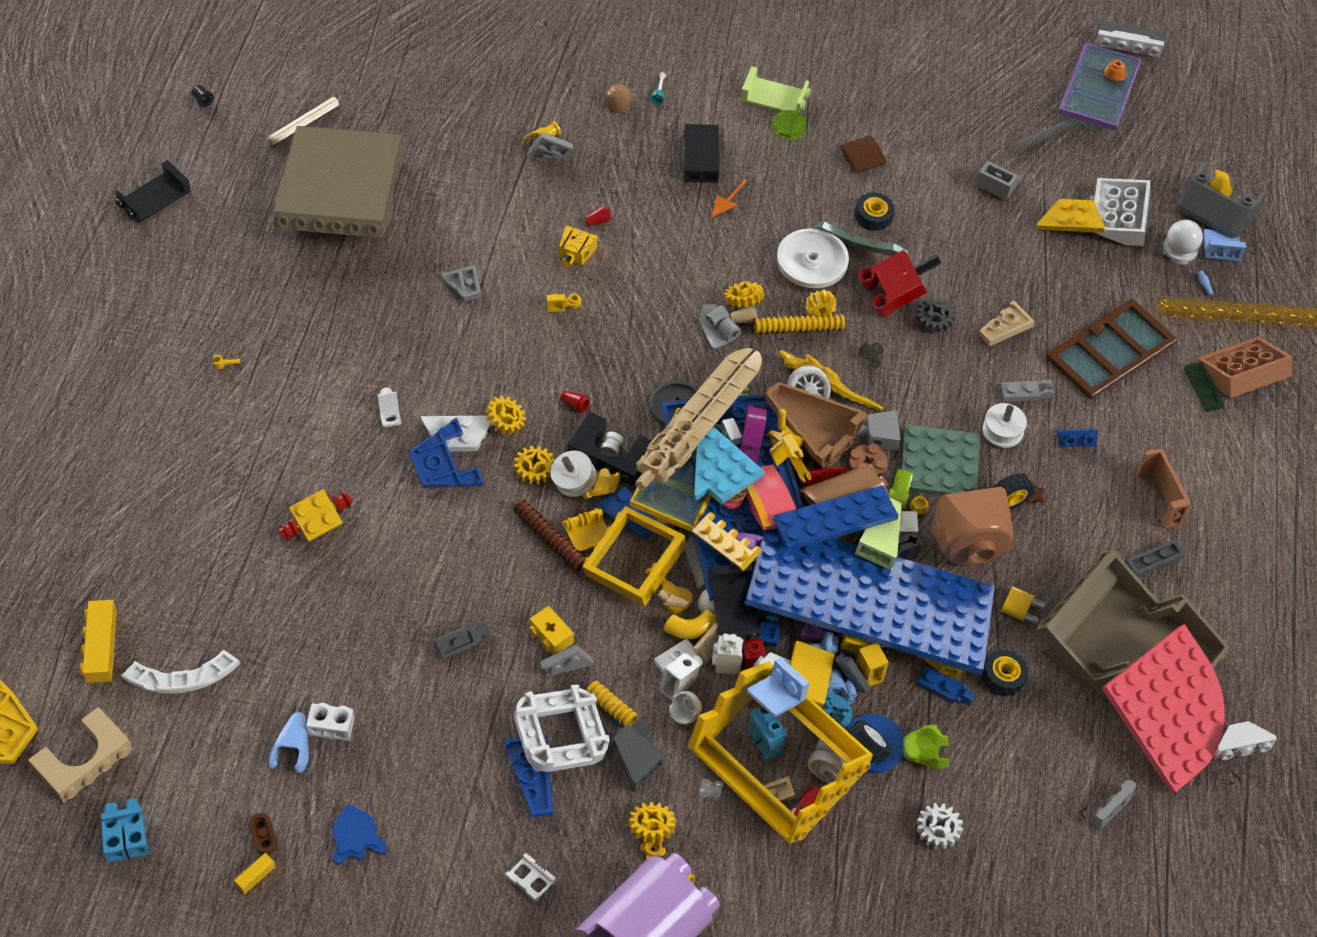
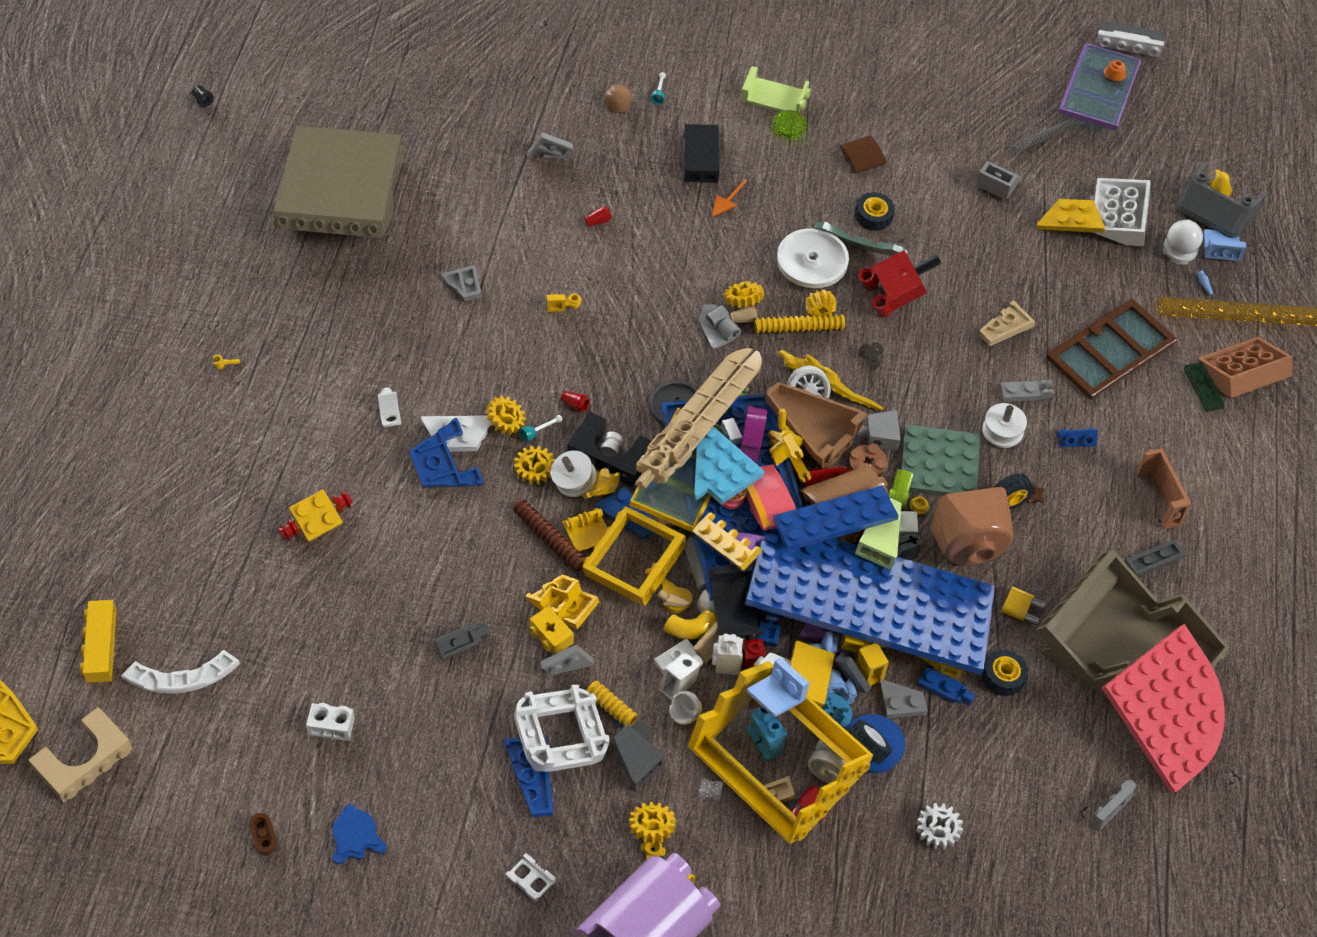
dark azure hips [101,799,150,863] -> none
black panel [115,160,191,223] -> none
yellow piece [234,853,276,895] -> none
tan axle [267,97,339,145] -> none
light blue animal [269,712,309,773] -> none
yellow piece [521,121,561,150] -> none
yellow torso [559,225,598,268] -> none
lime piece [903,724,949,770] -> none
dark grey gear [916,297,956,333] -> none
white slope [1213,721,1277,760] -> none
none -> teal hinge [520,415,562,442]
none -> yellow slope [525,574,599,629]
none -> light grey wing [879,680,928,718]

